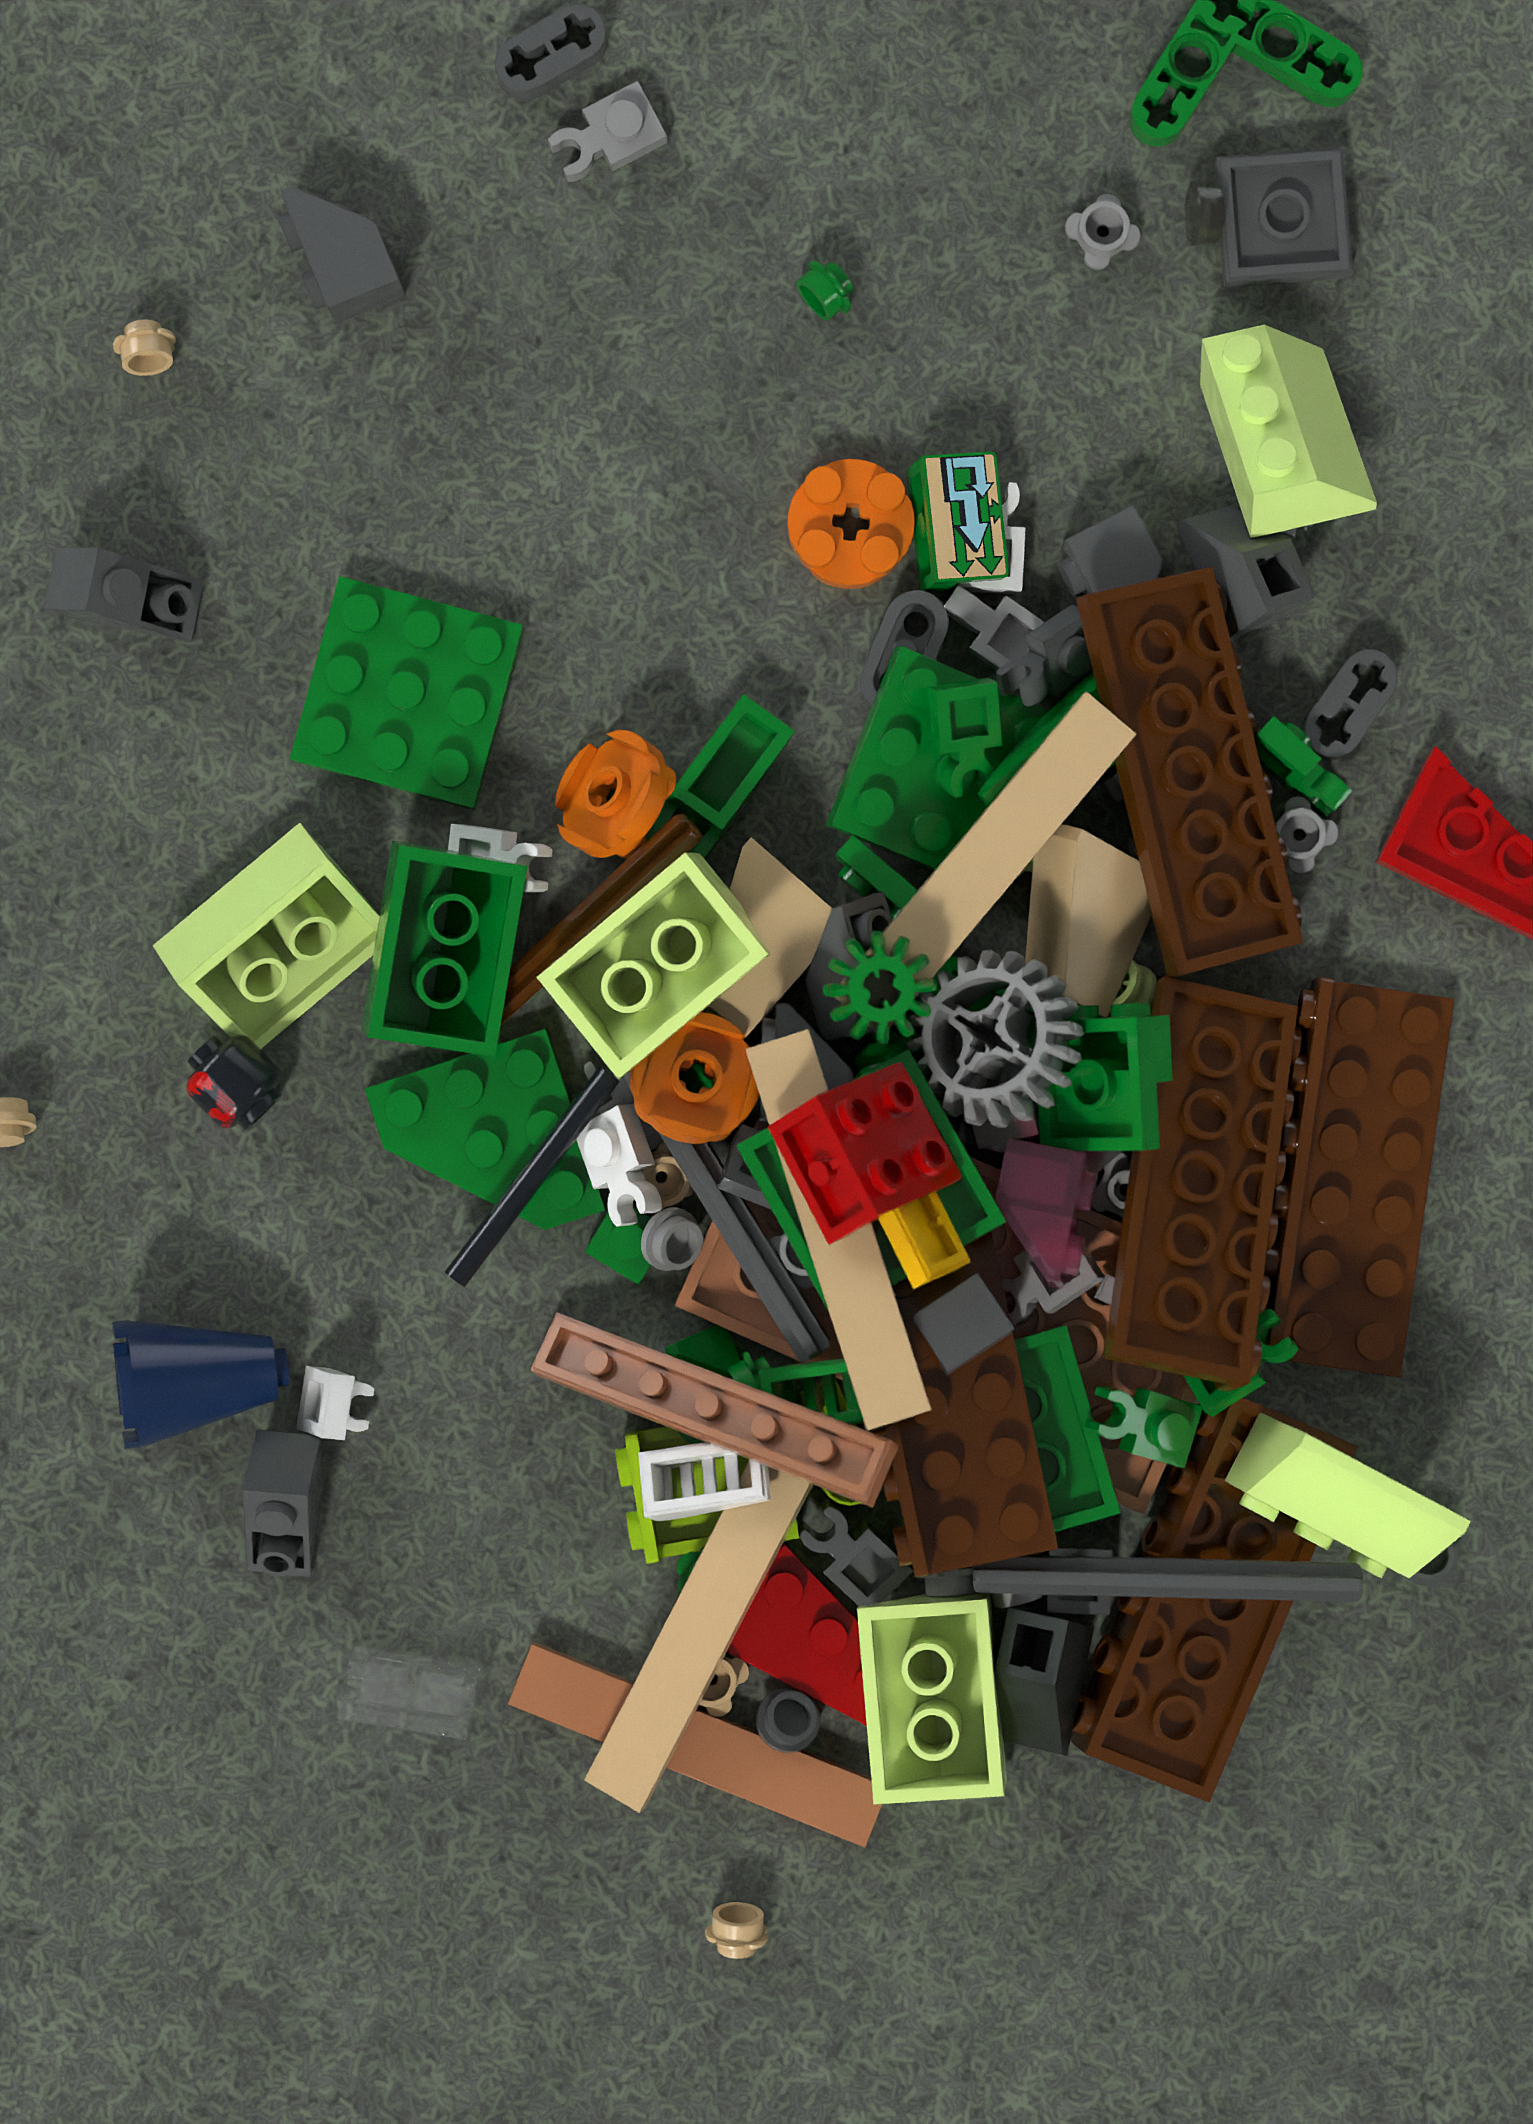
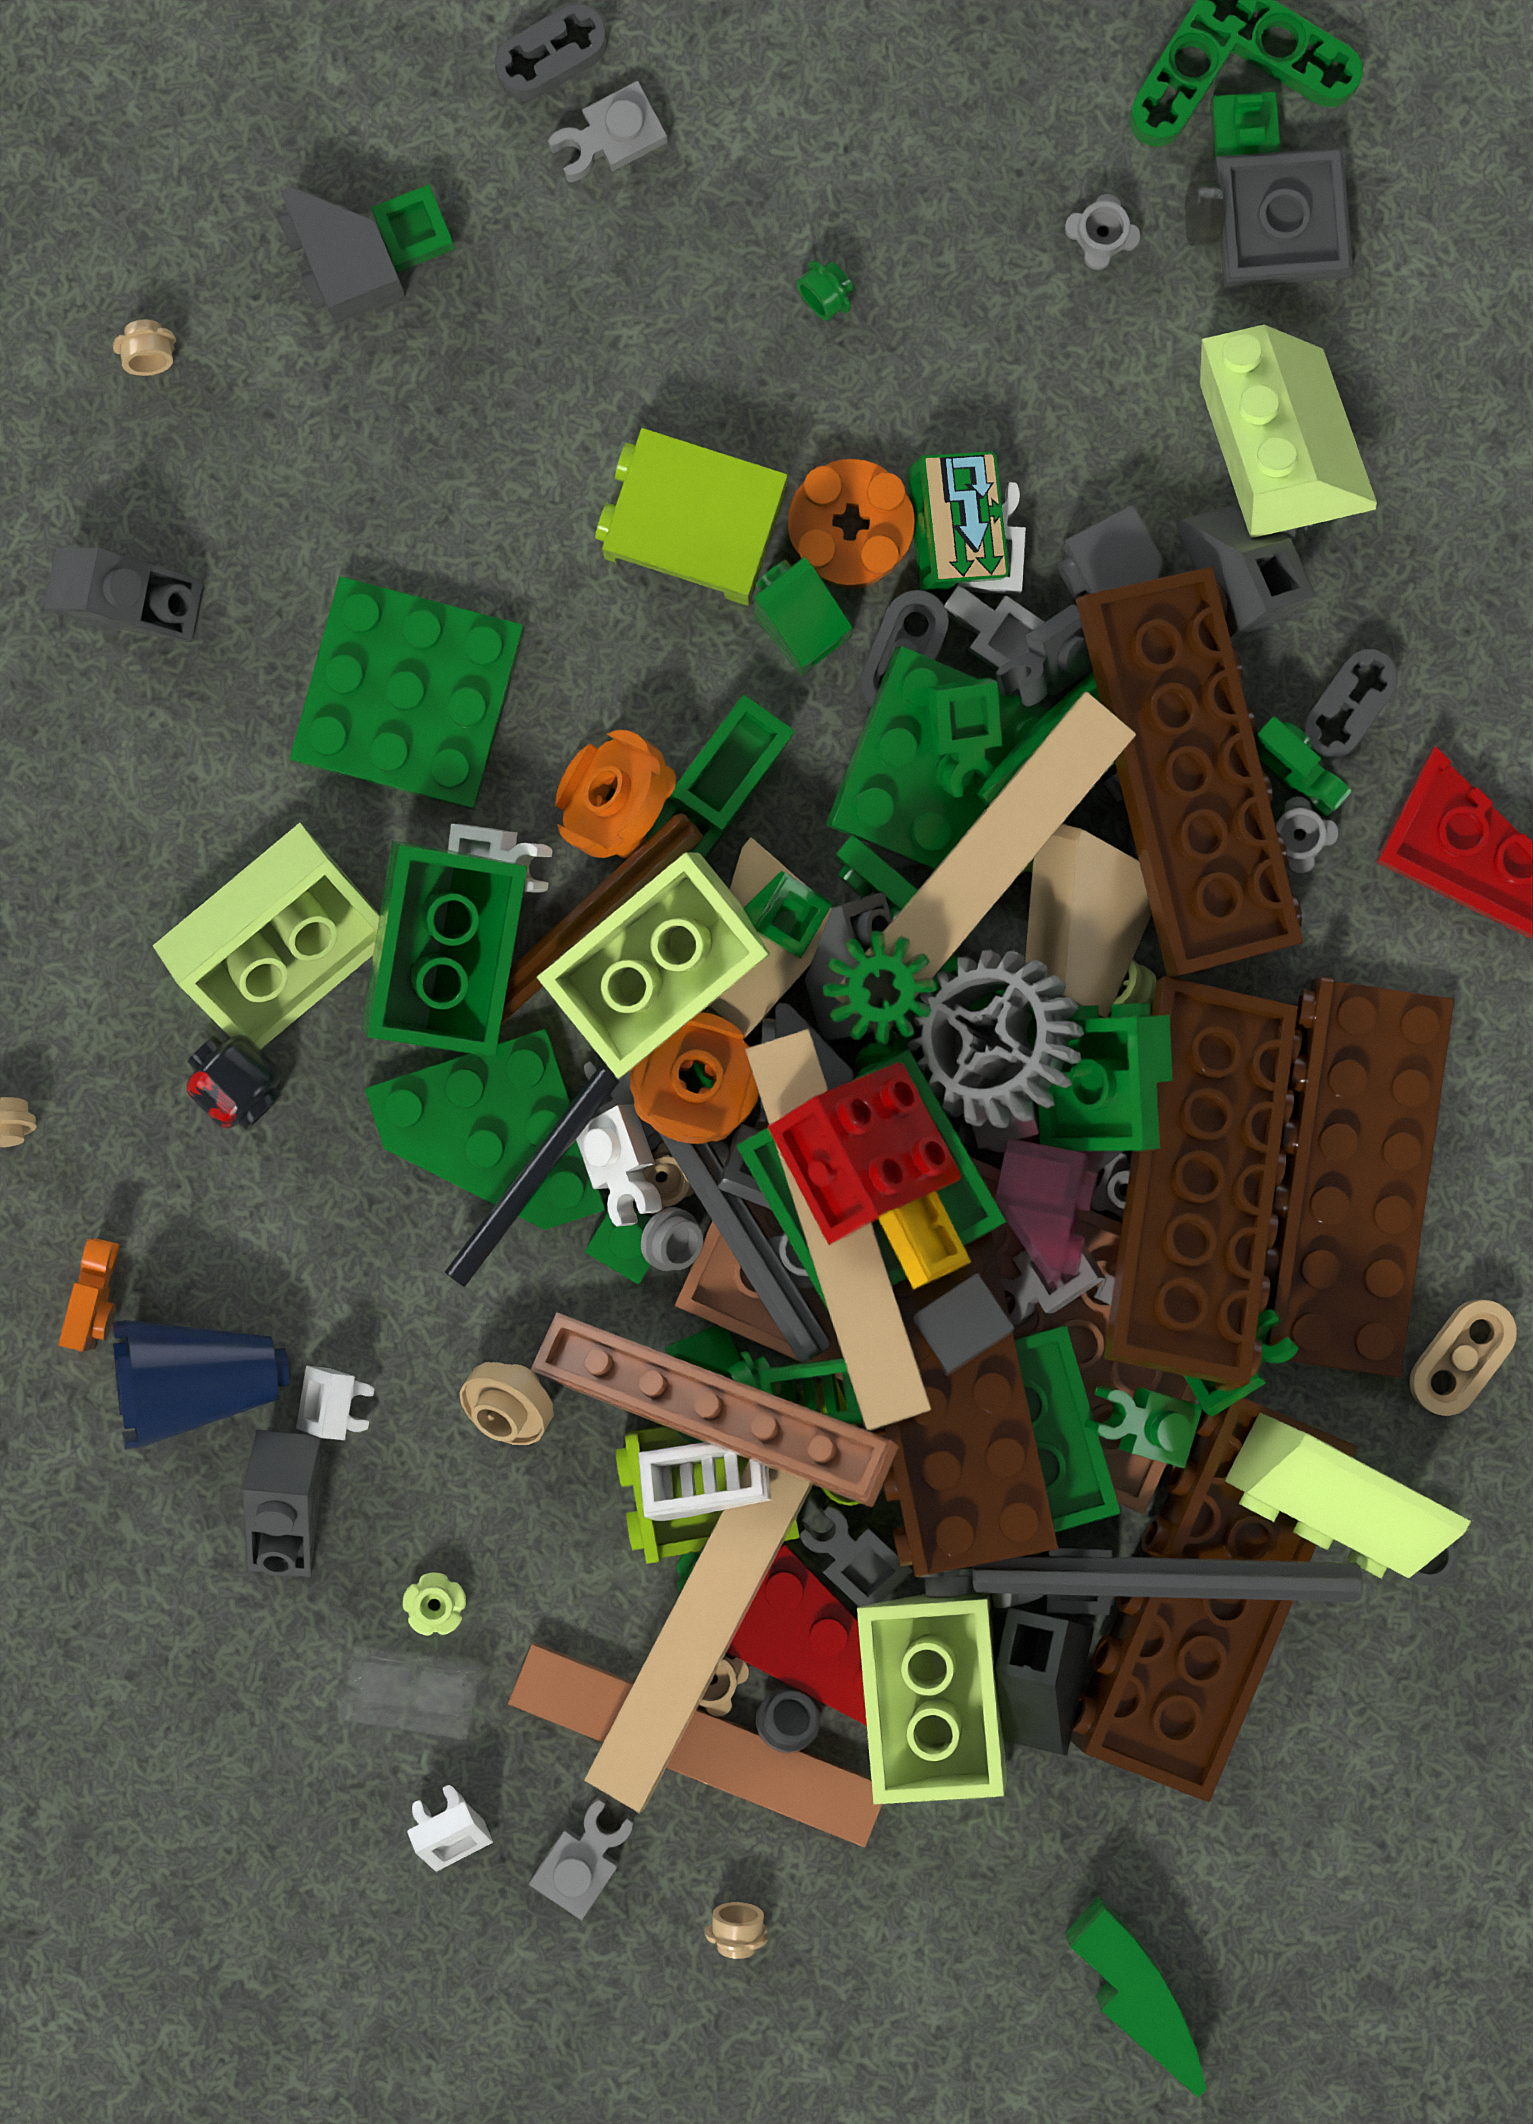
none -> orange plate [58,1238,120,1352]
none -> green plate [371,184,455,272]
none -> yellowish green plate [403,1572,466,1636]
none -> white tile [407,1785,493,1872]
none -> tan plate [459,1362,554,1445]
none -> light grey plate [528,1796,634,1921]
none -> lime panel [595,428,788,606]
none -> green slope [743,871,833,959]
none -> green slope [754,557,852,676]
none -> green slope [1065,1895,1207,2098]
none -> green tile [1210,91,1281,160]
none -> tan plate [1409,1299,1517,1416]

